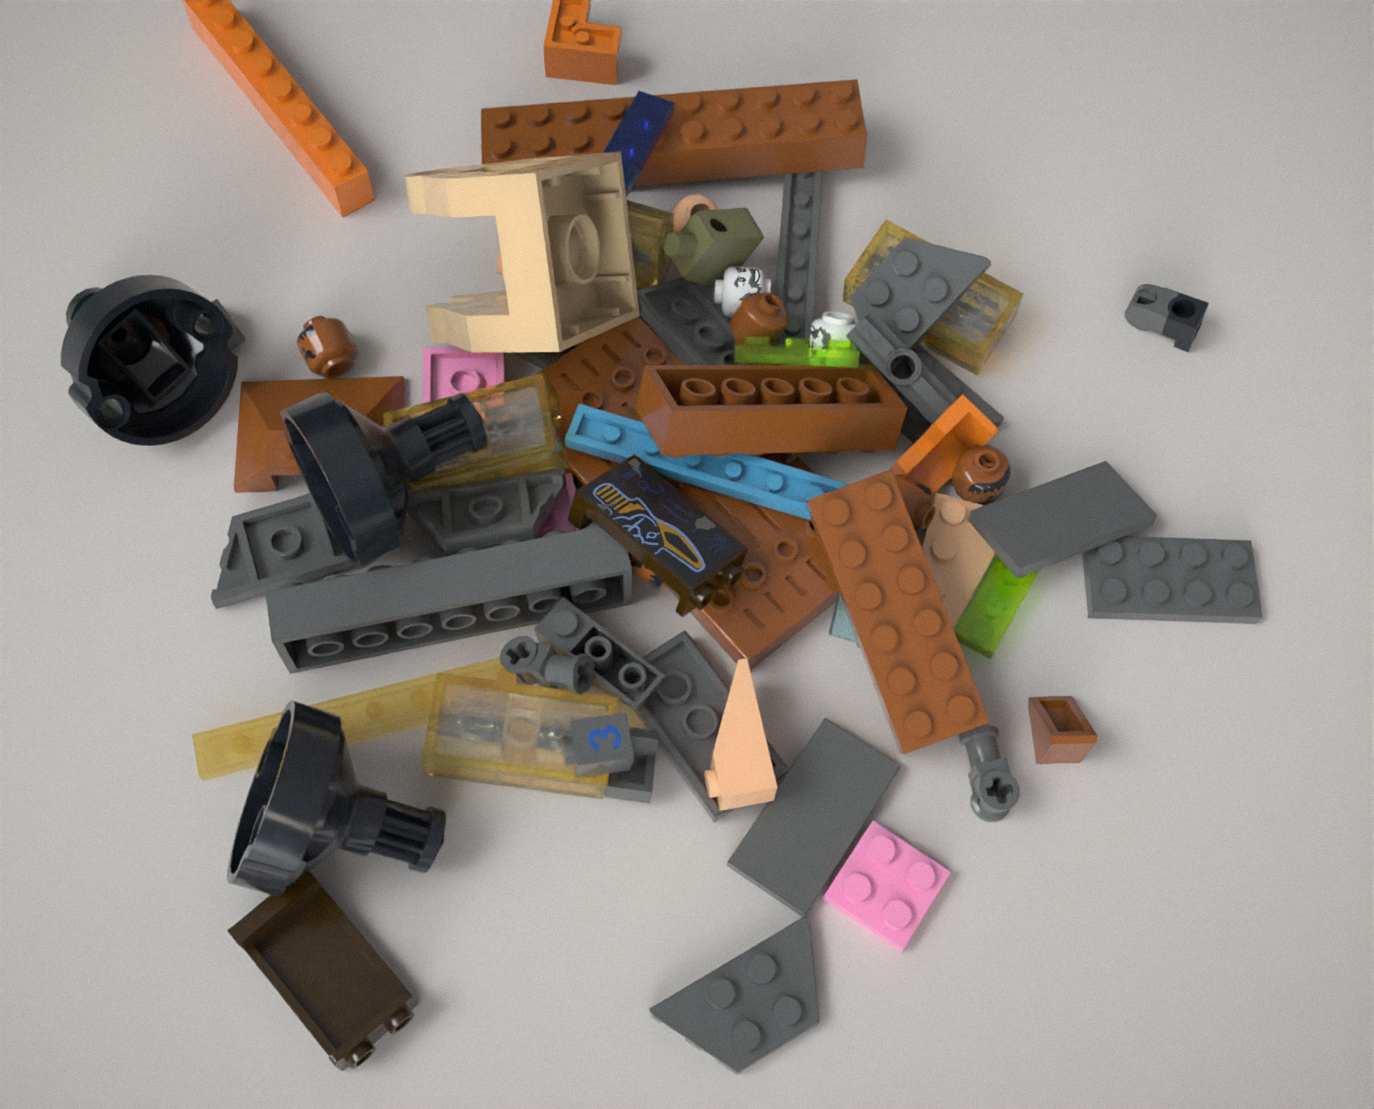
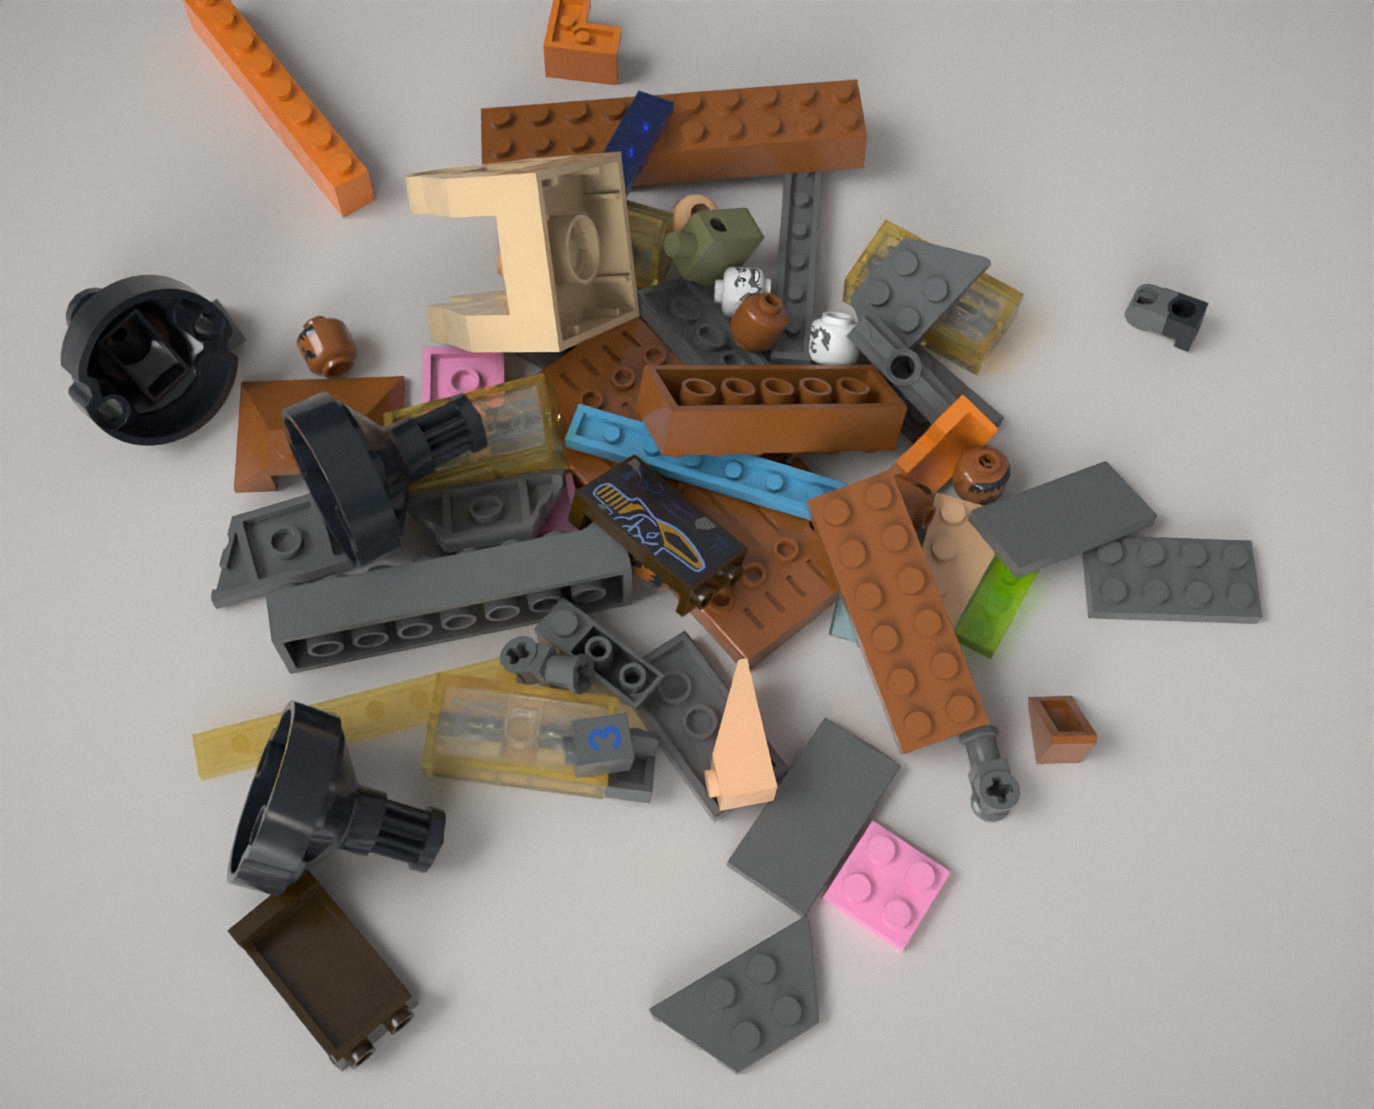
clear neon green plate [735,335,860,368] -> none

